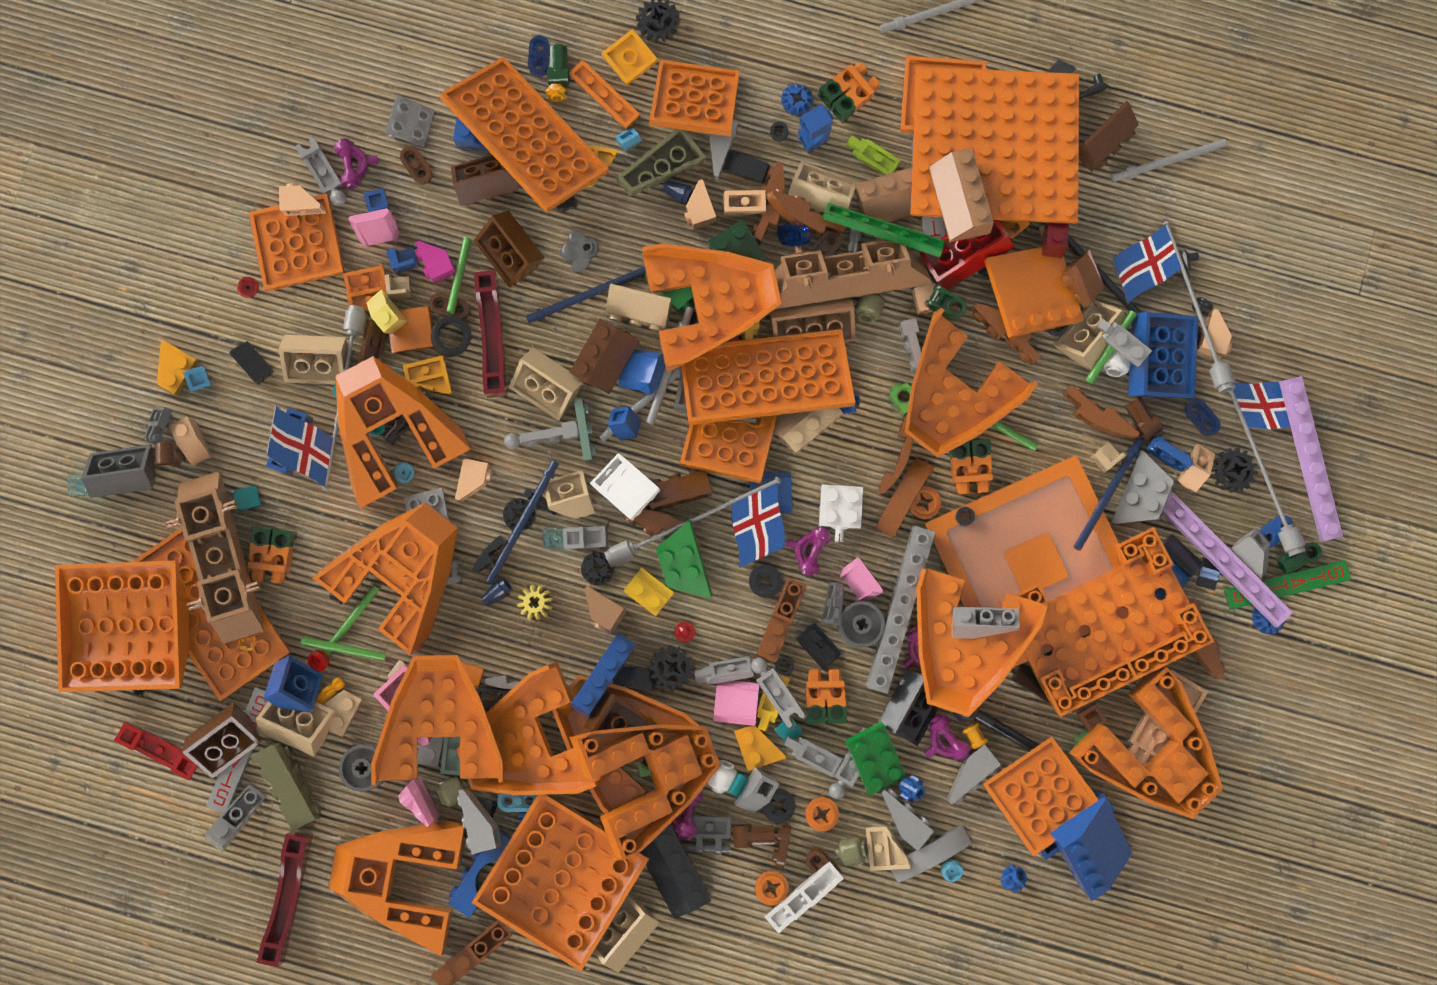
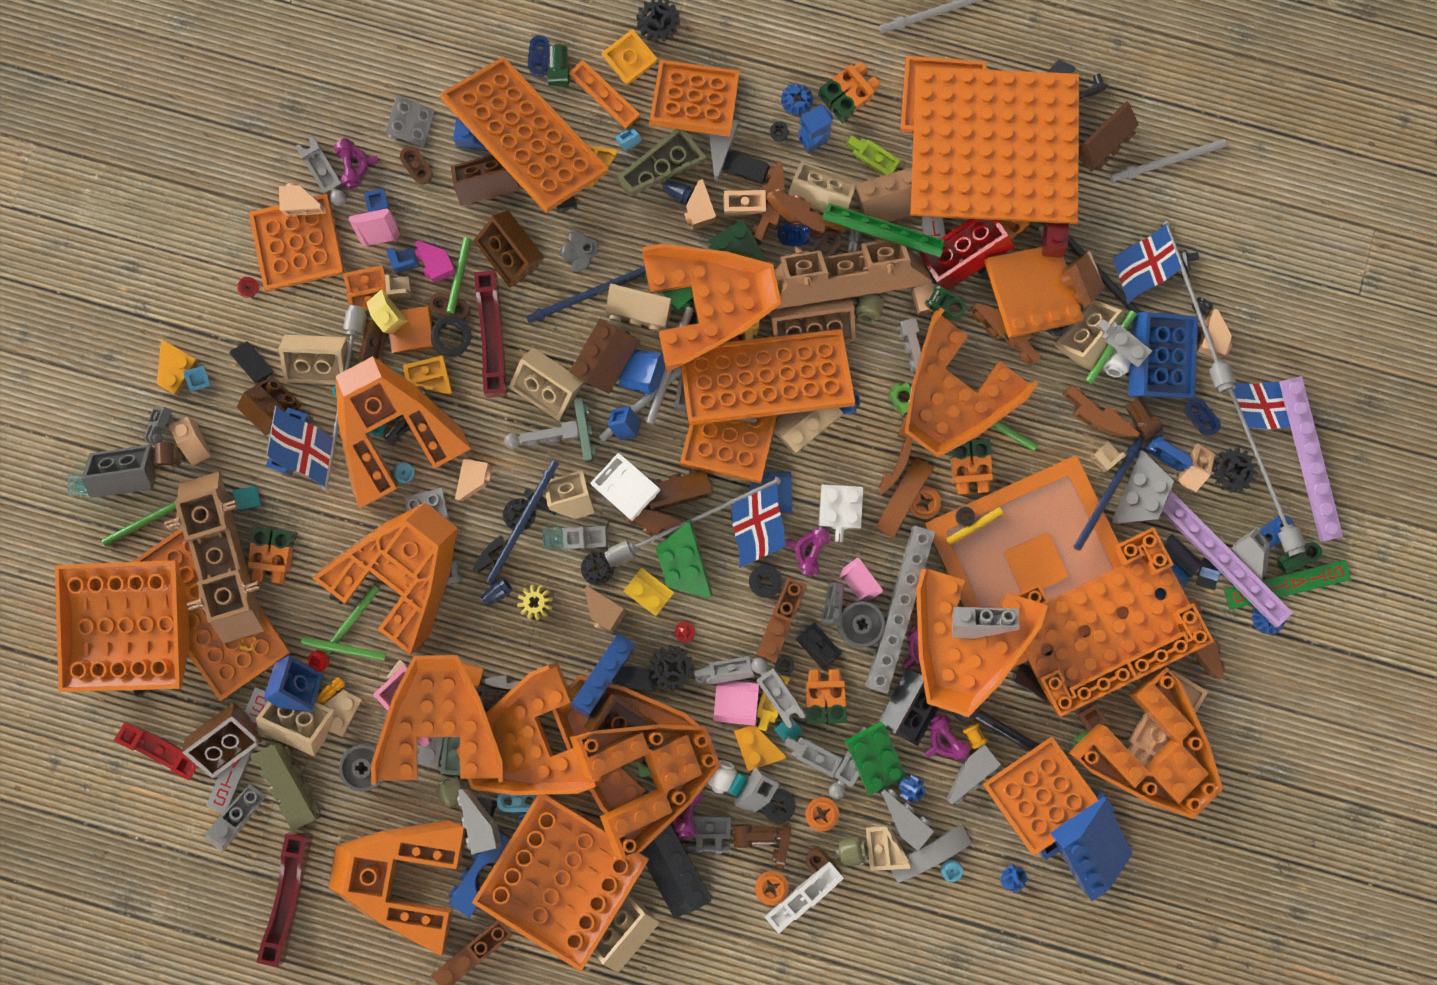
bright pink slope [398,776,440,827] -> none
light orange plate [545,84,567,102] -> none
slope [929,148,994,242] -> none
none -> bright green bar [102,502,177,547]
none -> reddish brown slope [237,376,302,436]
none -> yellow bar [946,507,1004,546]

